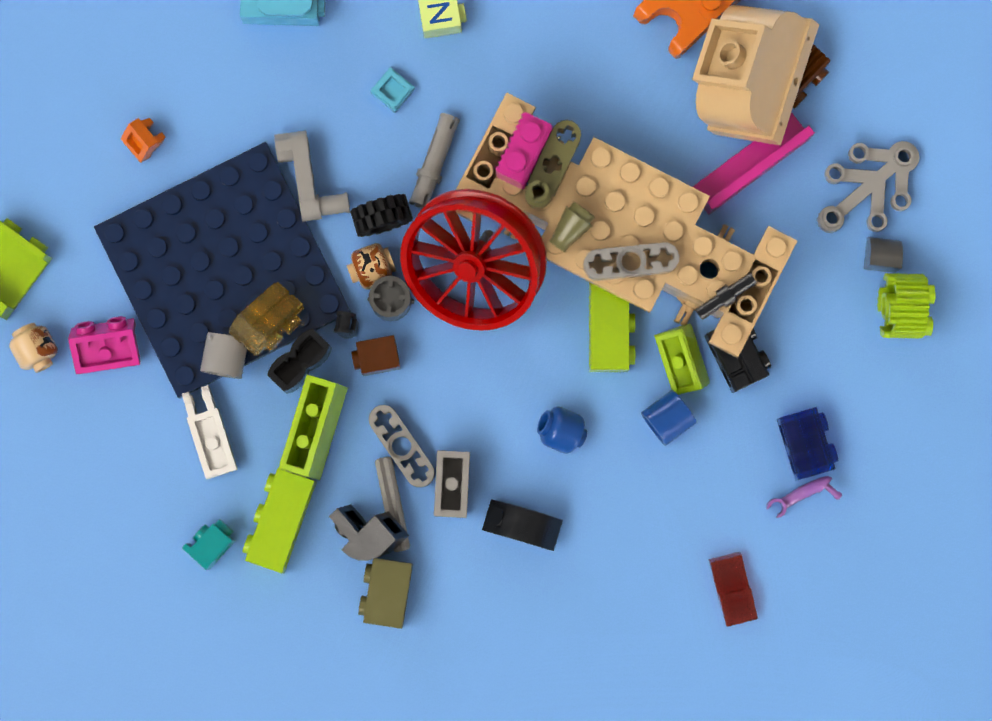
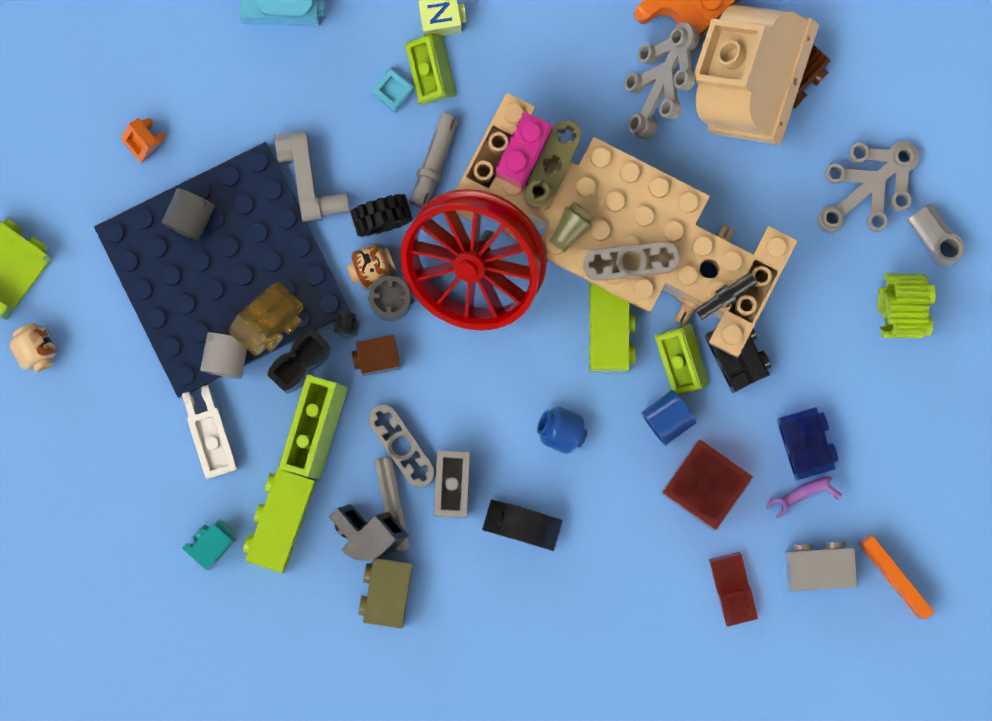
dark pink bracket [68,316,141,374] -> none
dark pink fence [693,113,815,215] -> none
dark grey brick [864,237,903,273] -> none
none -> dark grey piece [161,188,215,241]
none -> lime slope [405,34,456,105]
none -> light grey plant [624,22,699,140]
none -> clear red brick [659,439,753,531]
none -> light grey brick [785,542,857,591]
none -> orange tile [859,535,934,619]
none -> light grey piece [907,203,964,267]

